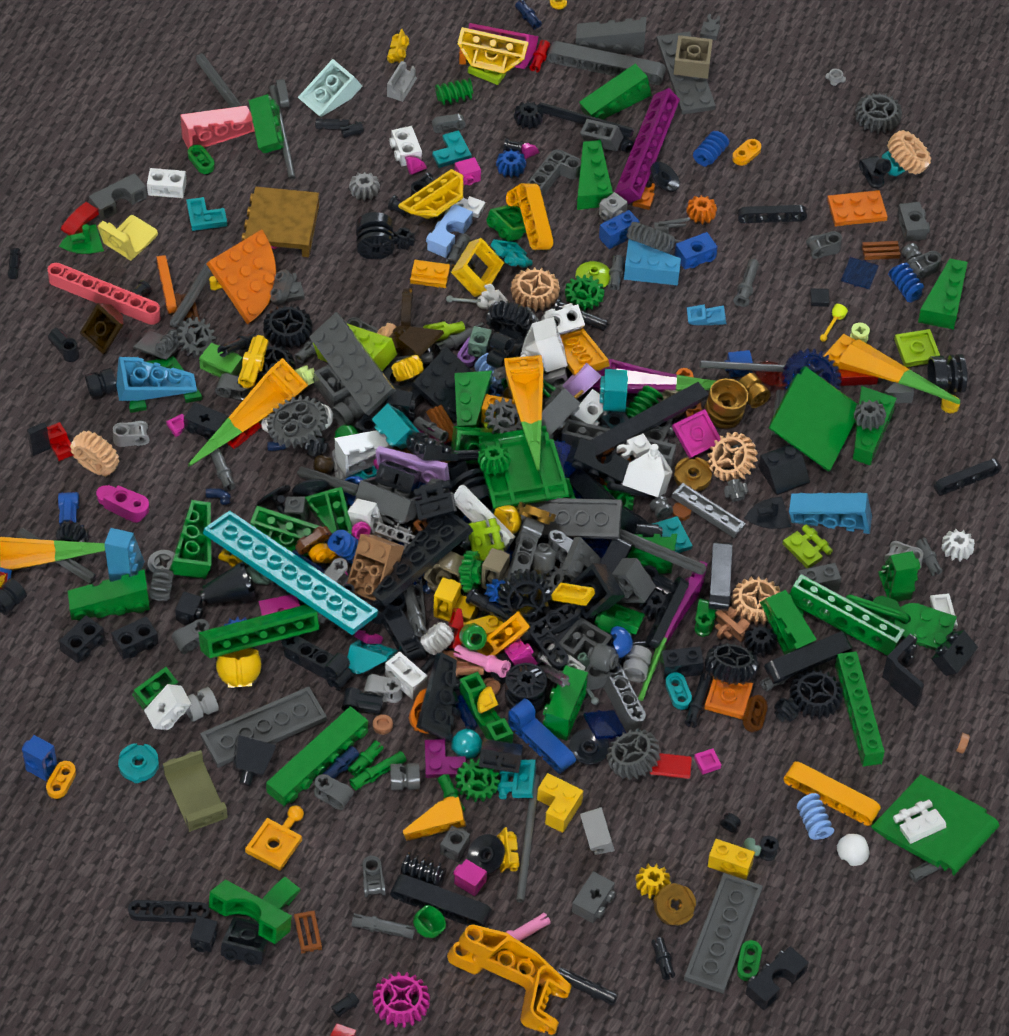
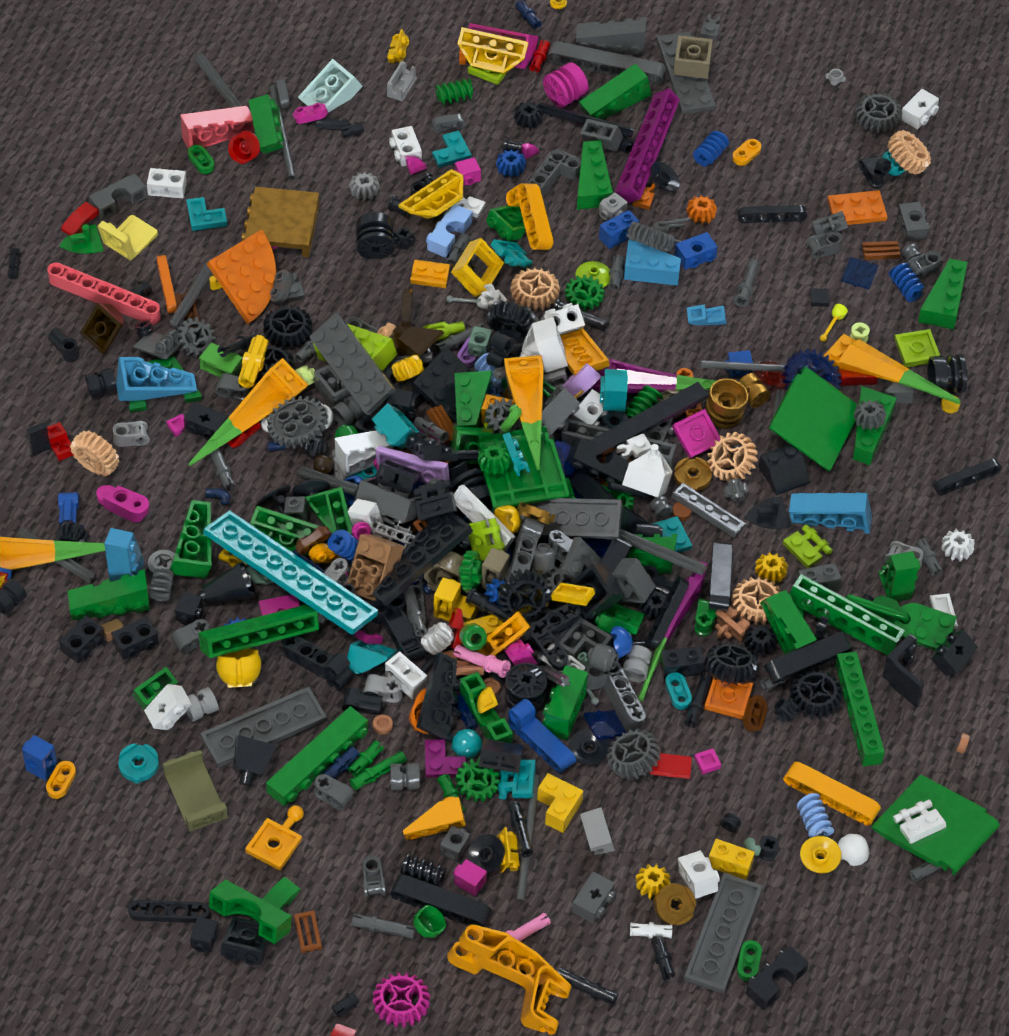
none -> medium nougat slope [100,619,124,642]
none -> black bush [135,321,153,336]
none -> red piece [228,131,260,164]
none -> dark pink plate [293,103,328,124]
none -> bright green arm [500,405,522,432]
none -> teal plate [502,432,530,476]
none -> black pin [508,802,533,858]
none -> dark pink wheel [543,62,589,108]
none -> white pin [630,922,672,939]
none -> white brick [678,850,720,899]
none -> yellow gear [755,552,788,584]
none -> yellow dish [800,836,841,873]
none -> dark grey hips [812,211,848,235]
none -> black plate [812,616,830,643]
none -> white brick [901,89,939,129]

